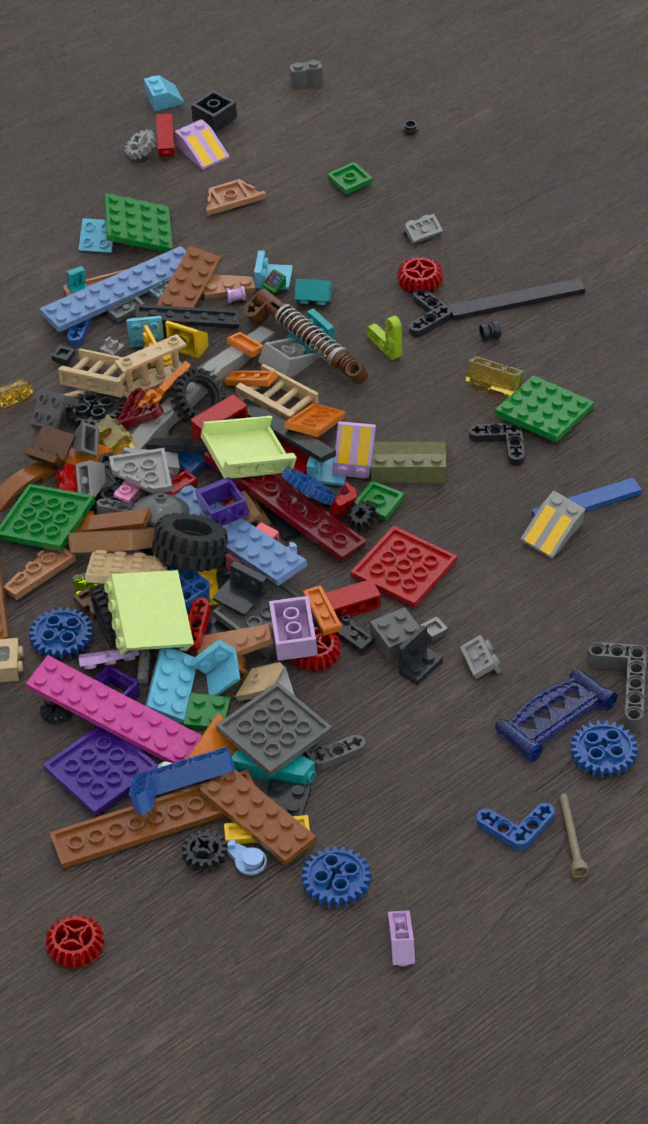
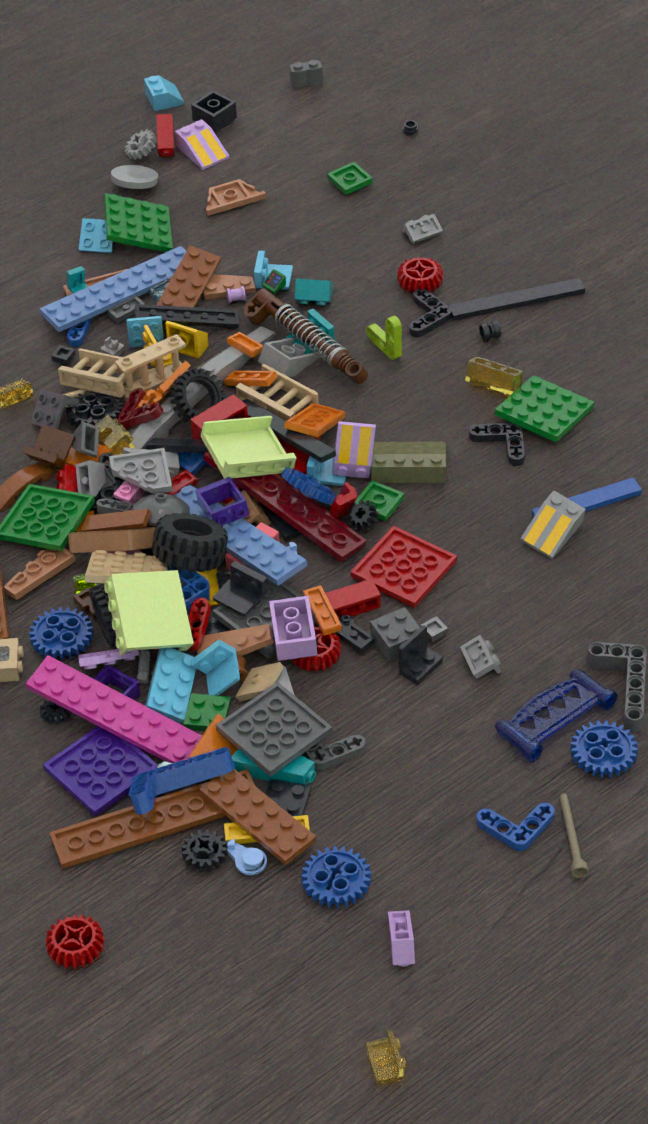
none -> light grey piece [111,165,158,189]
none -> clear yellow bracket [366,1030,407,1086]

